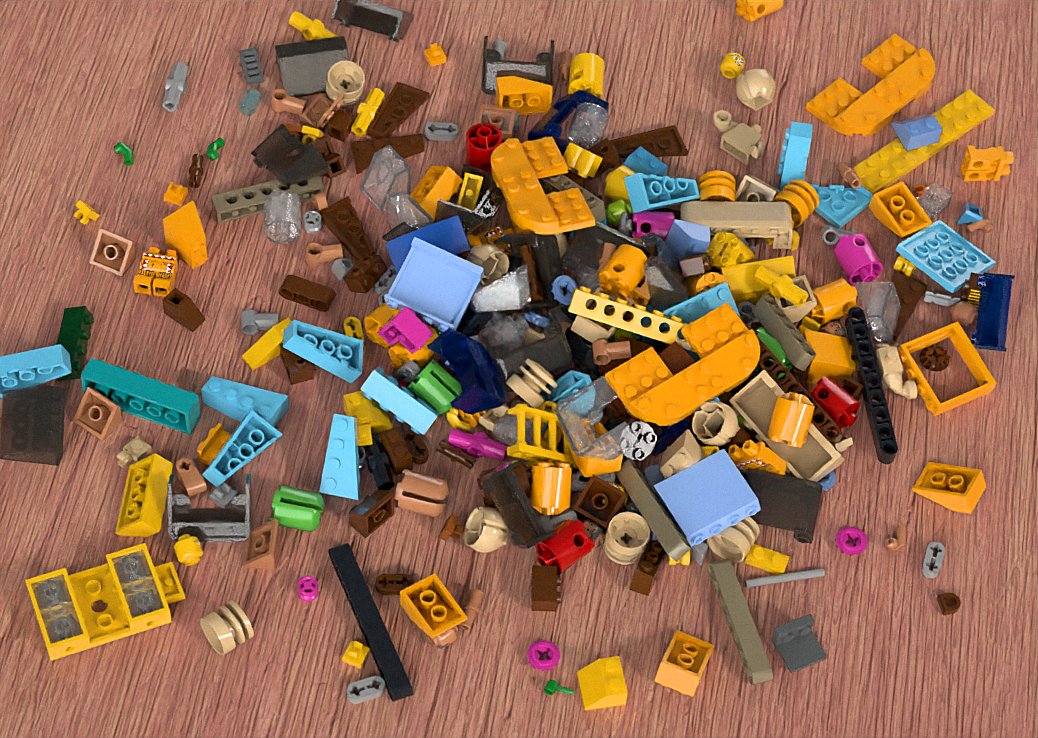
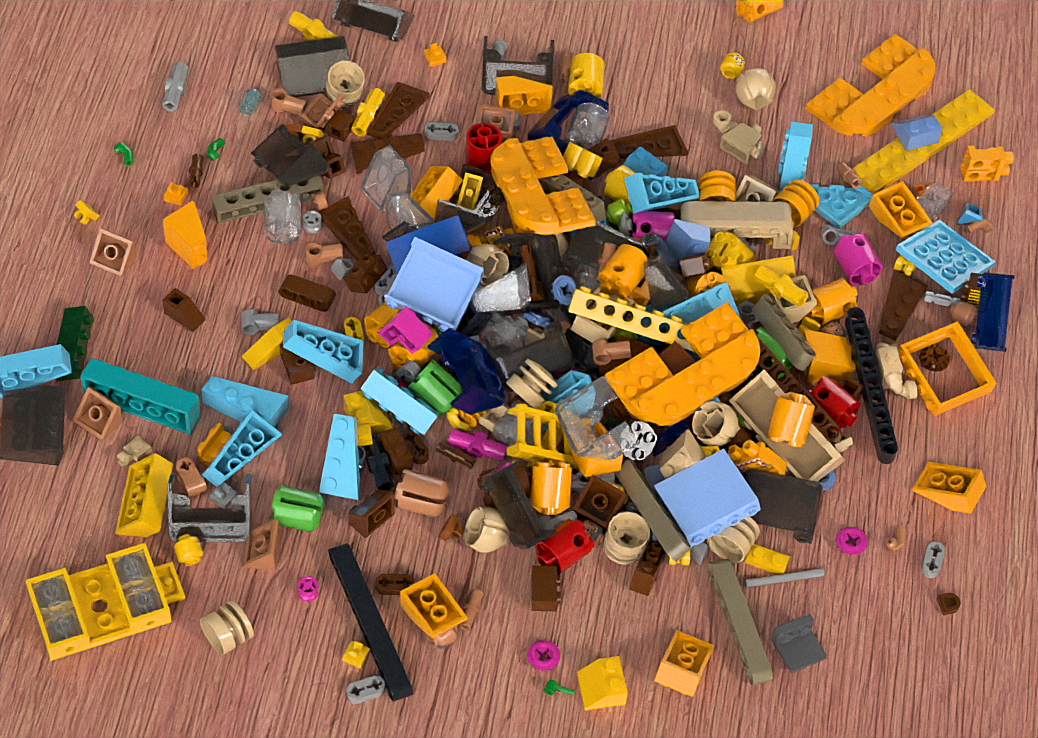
light orange hips [133,247,178,297] -> none
dark grey slope [239,48,264,85] -> none
clear slope [856,282,901,341] -> none

